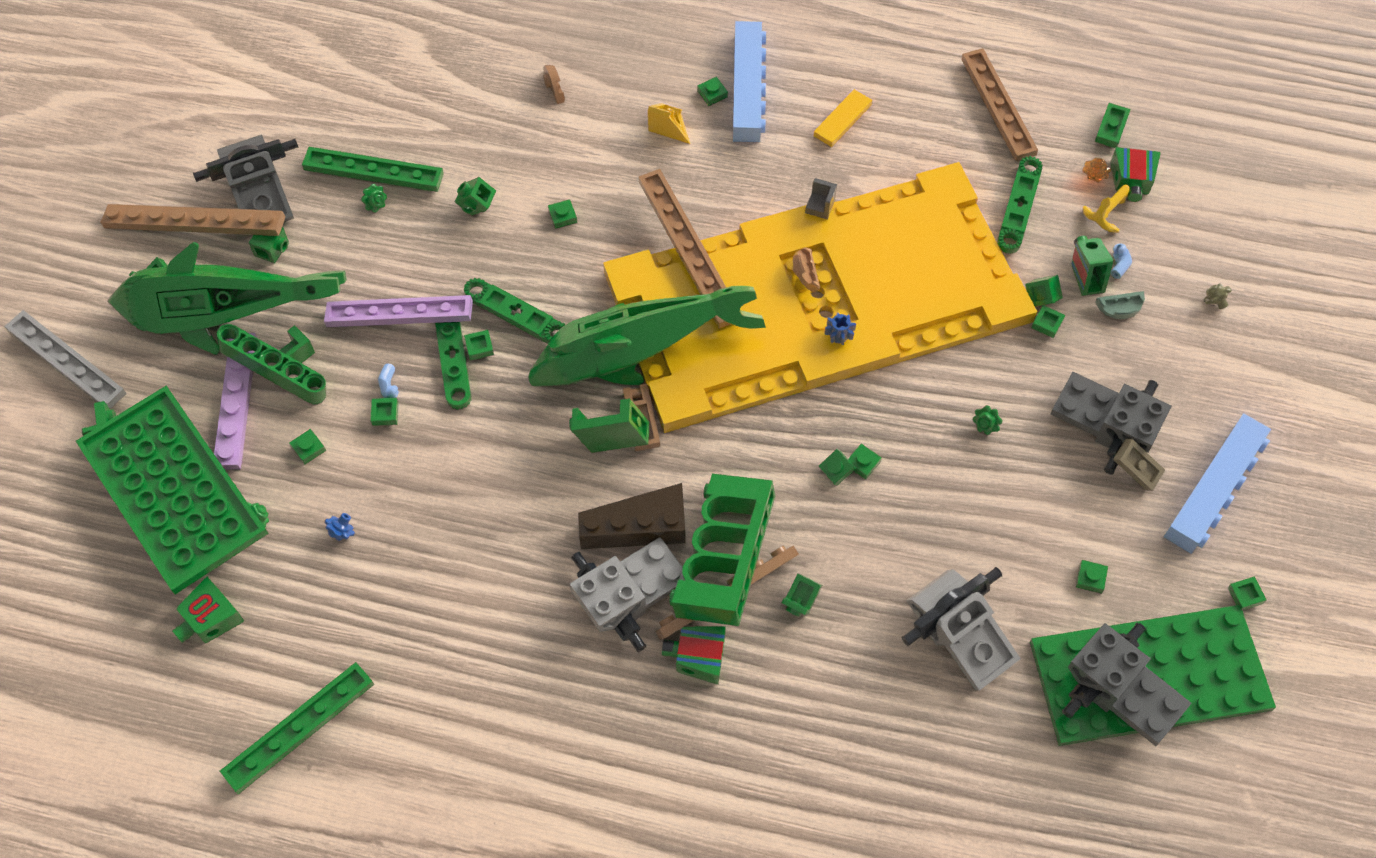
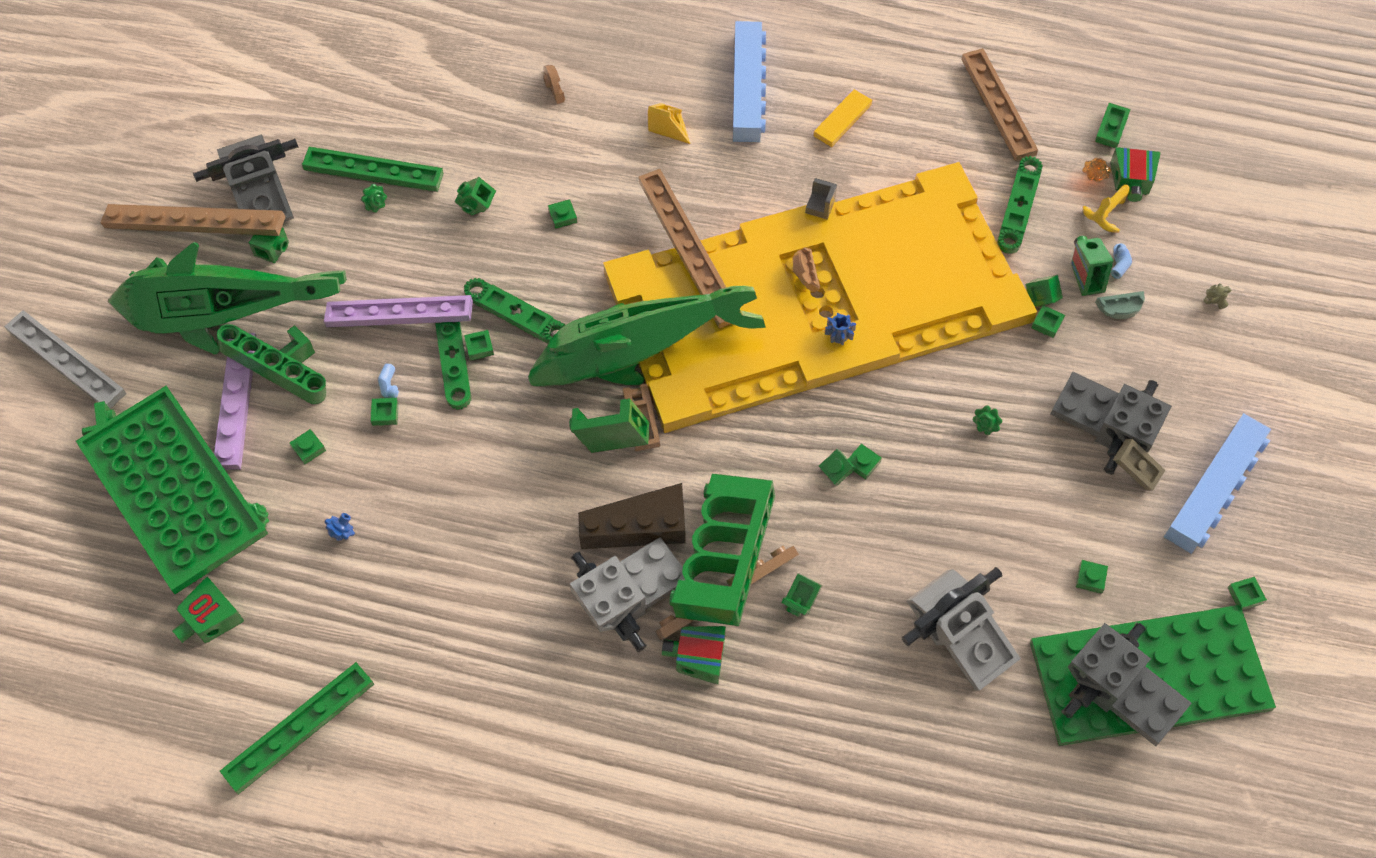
green plate [697,76,728,106] -> none

